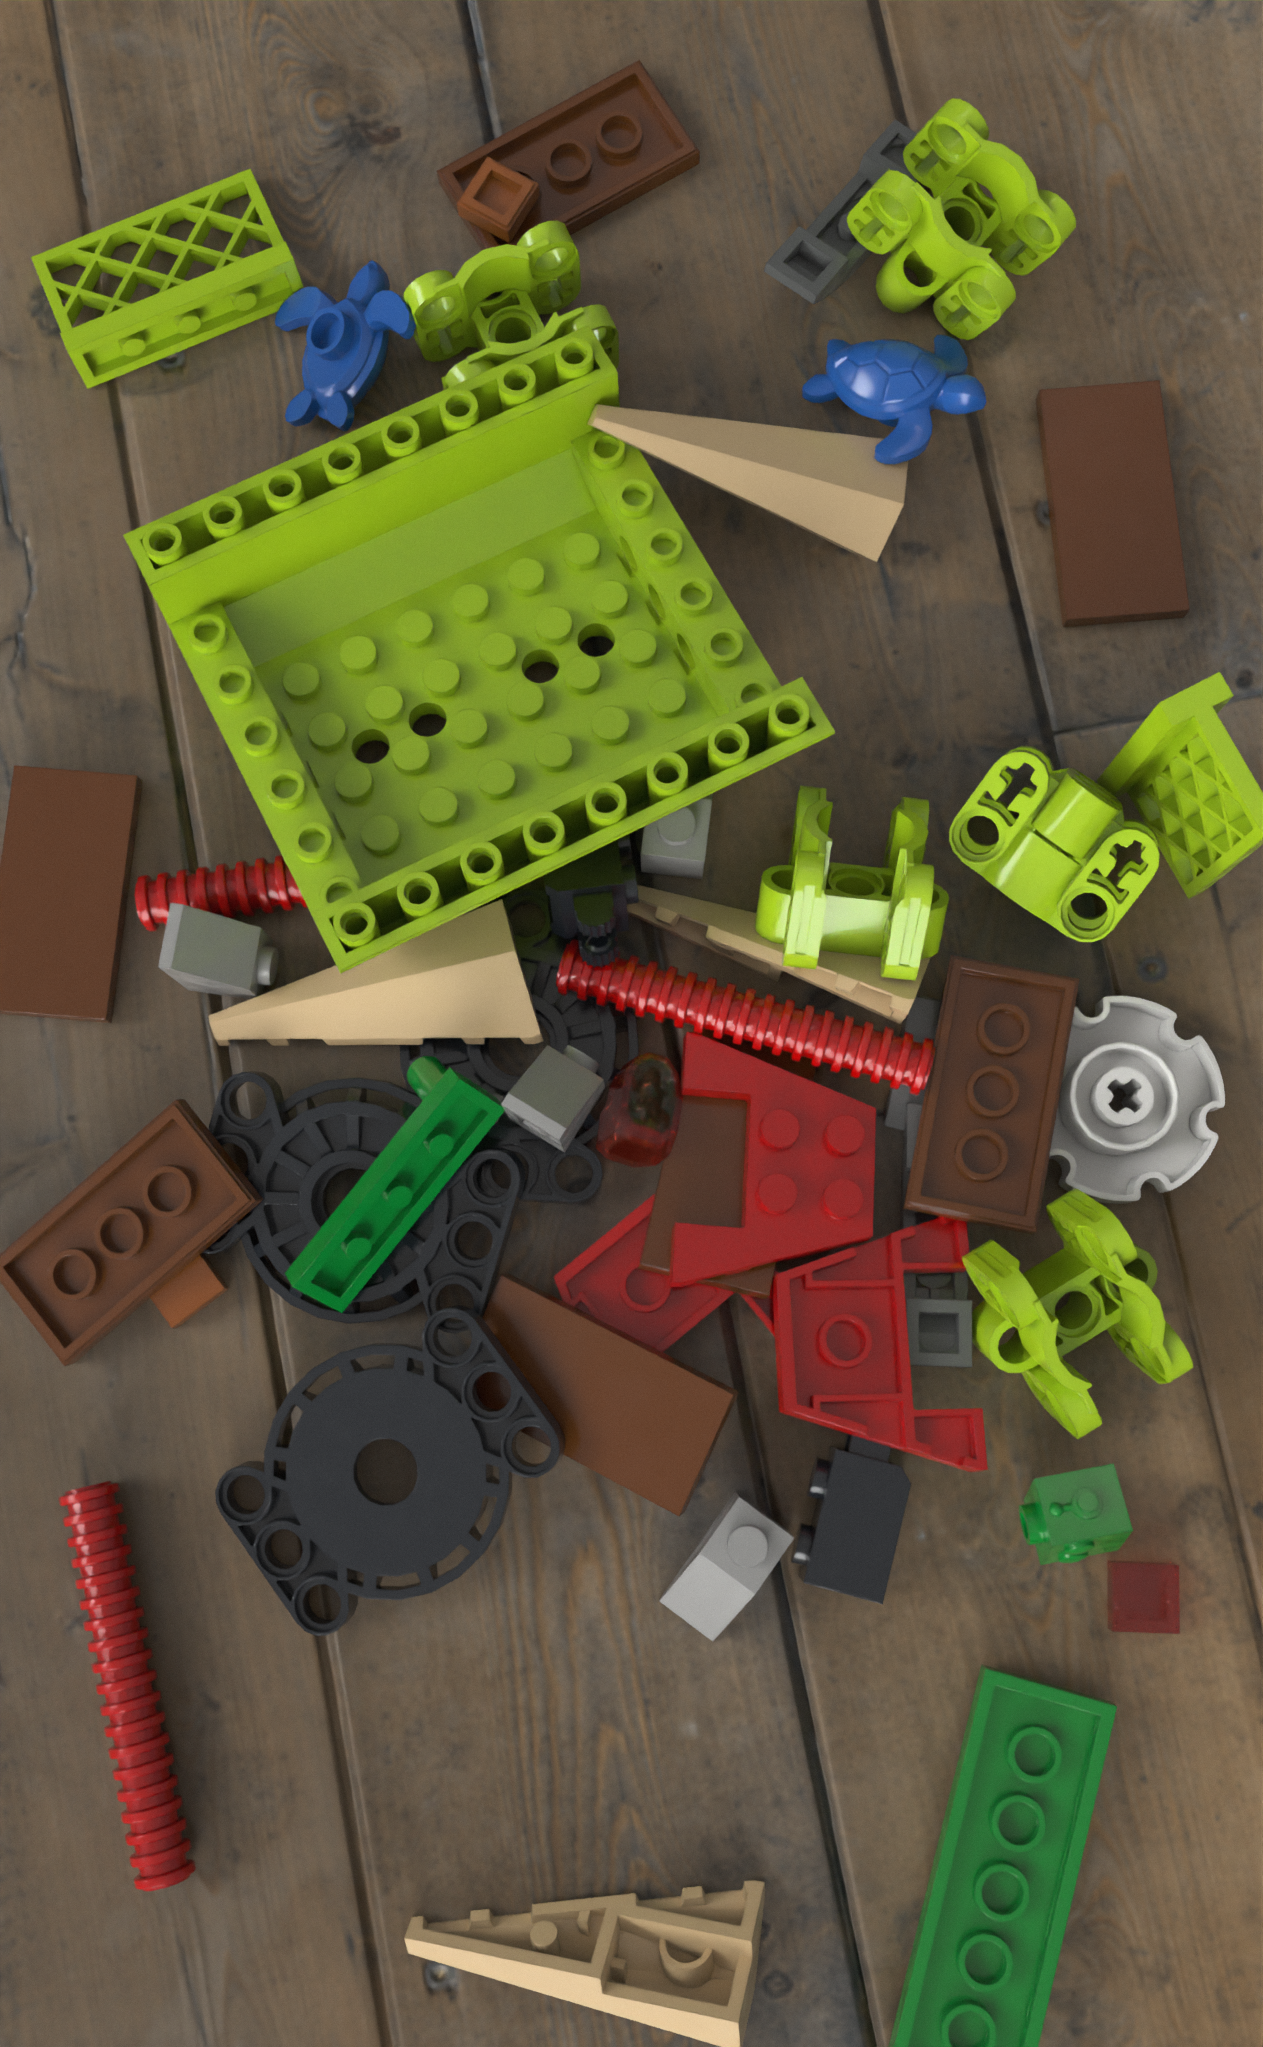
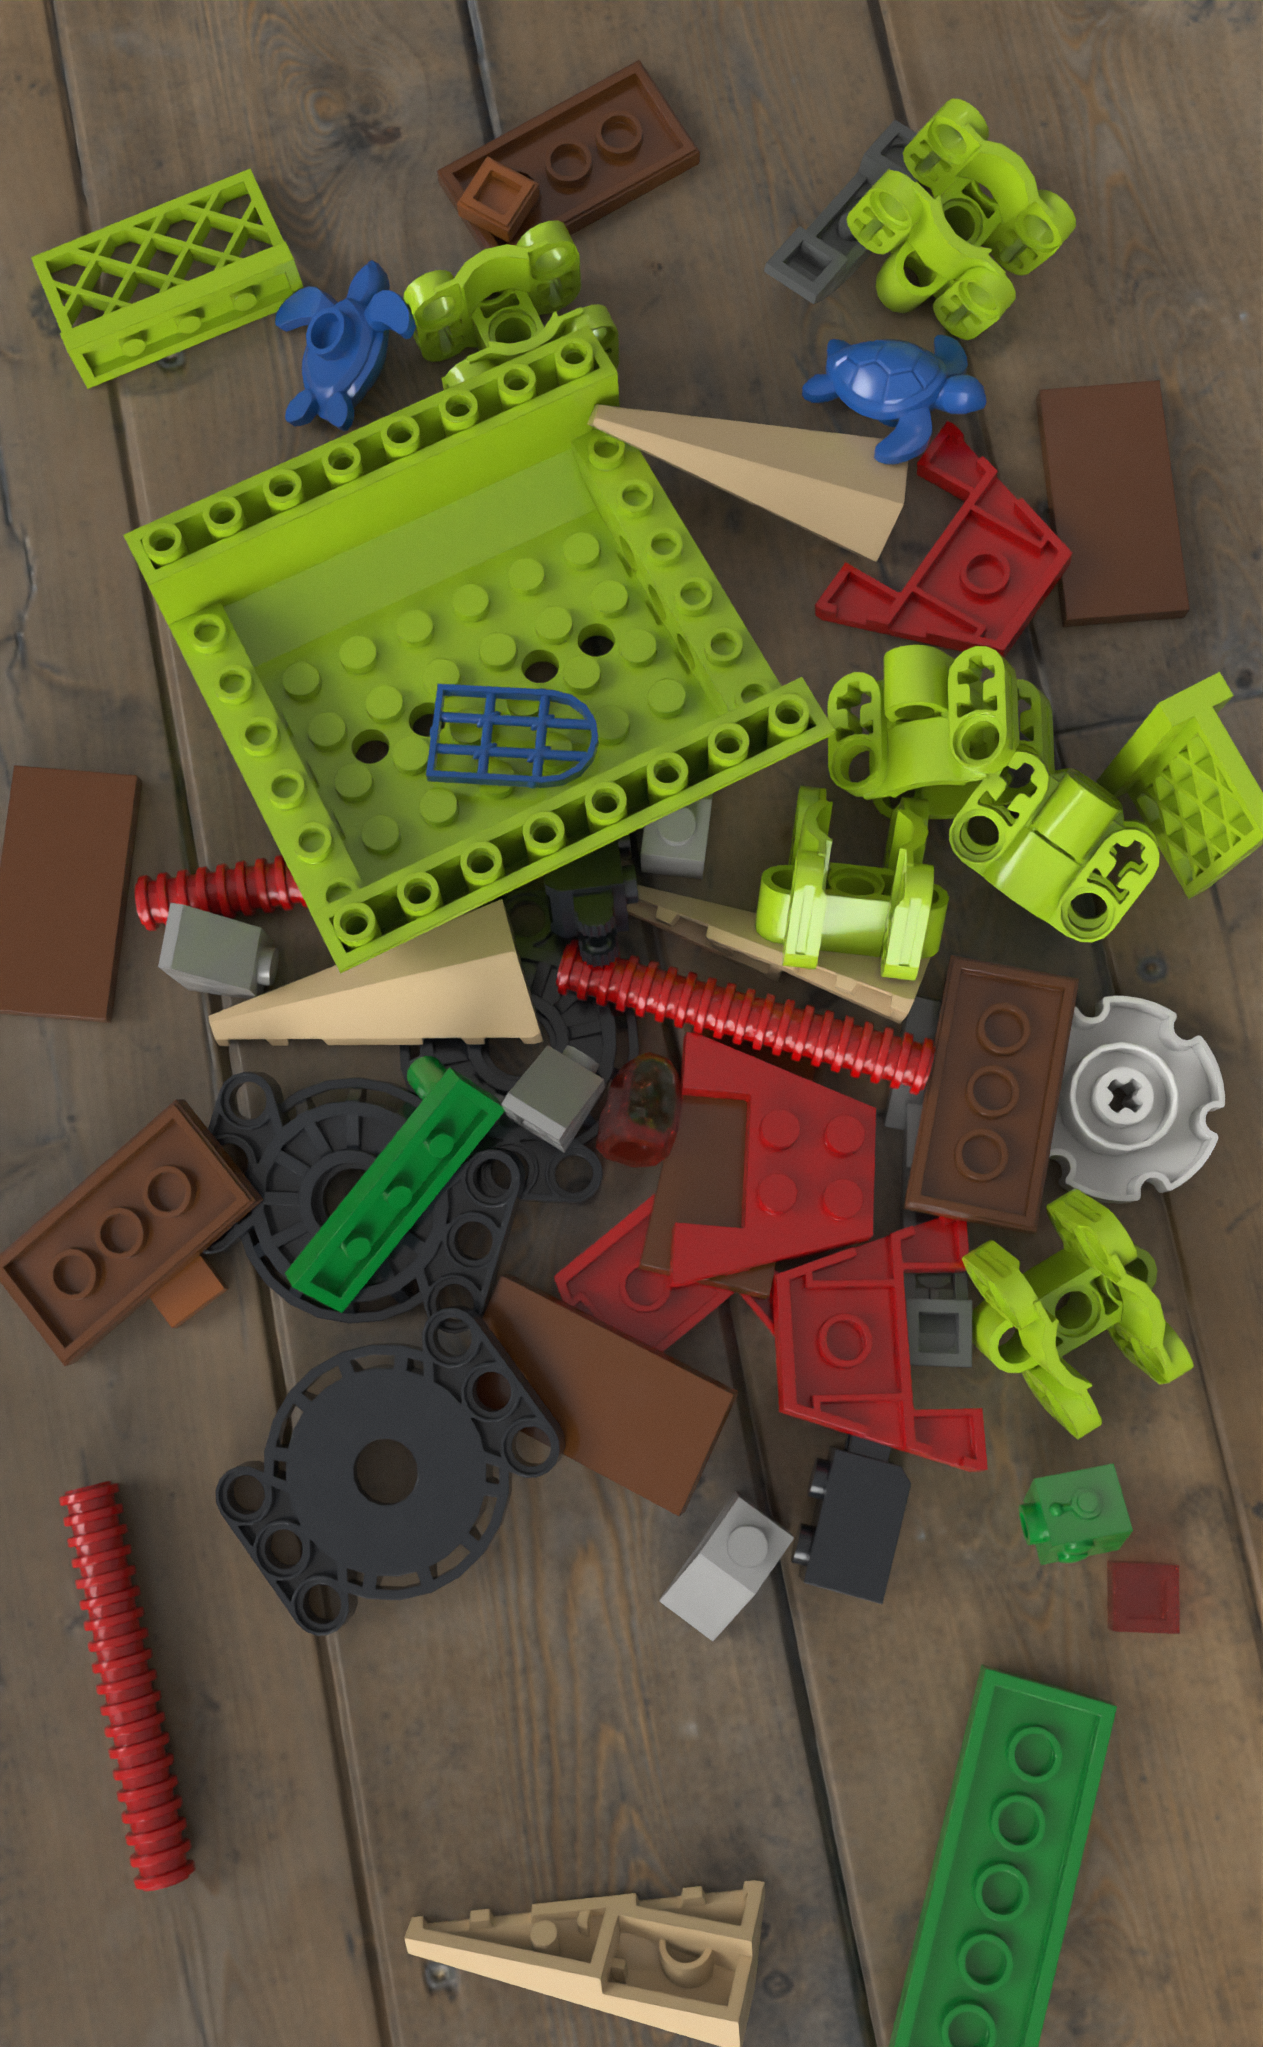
none -> blue window [426,684,599,789]
none -> red wing [814,420,1072,658]
none -> lime piece [827,645,1055,819]

